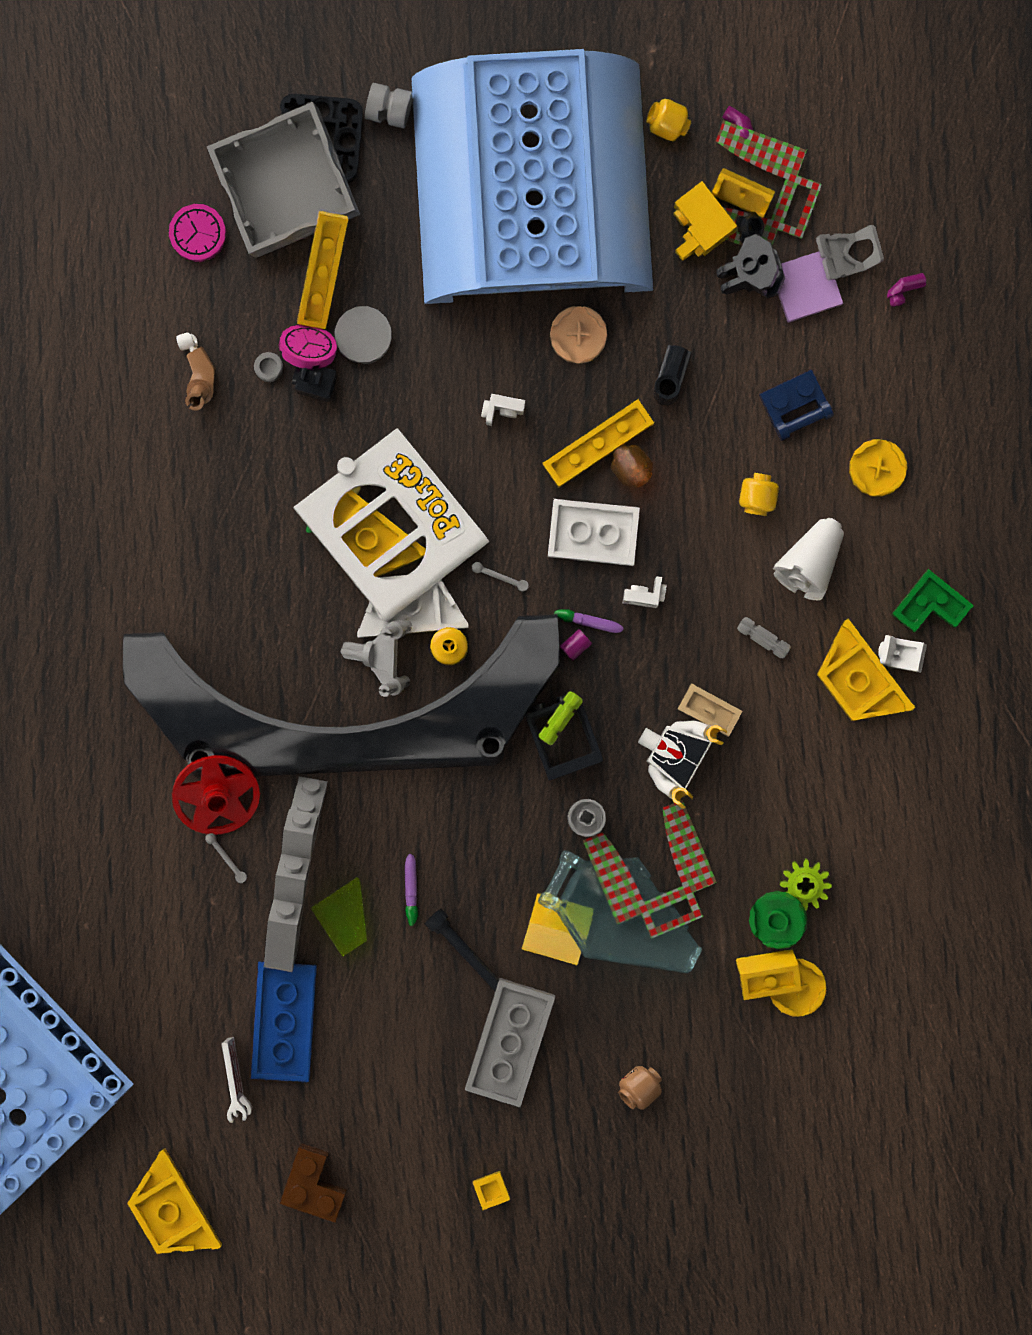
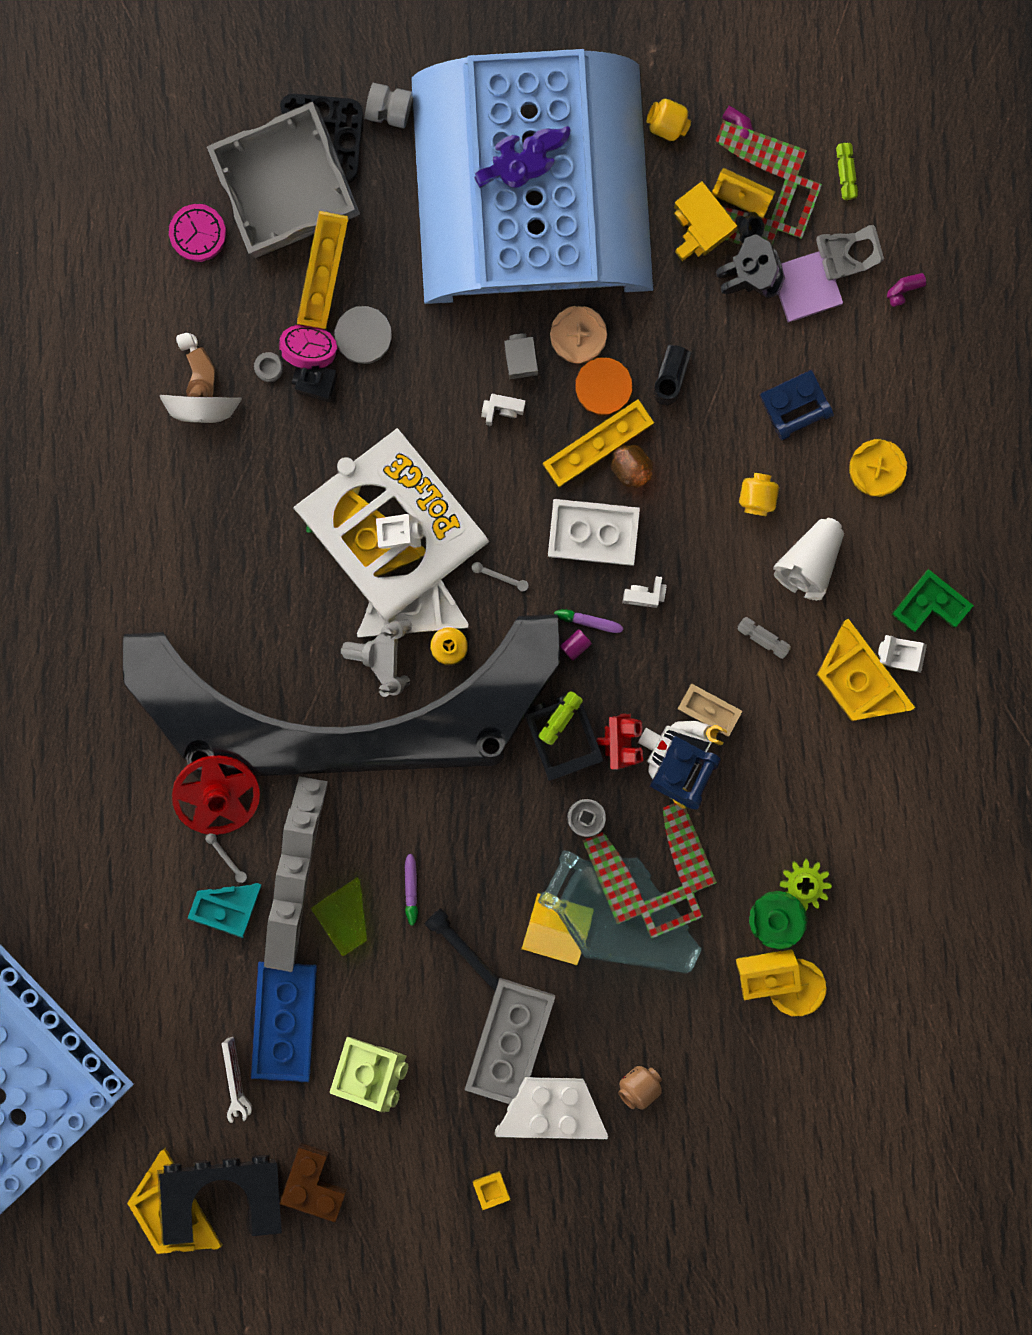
none -> black arch [157,1155,282,1245]
none -> white piece [160,395,242,423]
none -> teal wing [187,883,262,938]
none -> yellowish green plate [330,1037,408,1112]
none -> white bracket [376,514,423,549]
none -> dark purple piece [474,126,571,188]
none -> white wing [495,1077,608,1139]
none -> light grey brick [504,334,538,379]
none -> orange tile [575,358,632,415]
none -> red hips [597,714,643,770]
none -> dark blue plate [650,736,721,809]
none -> lime axle [836,143,858,200]

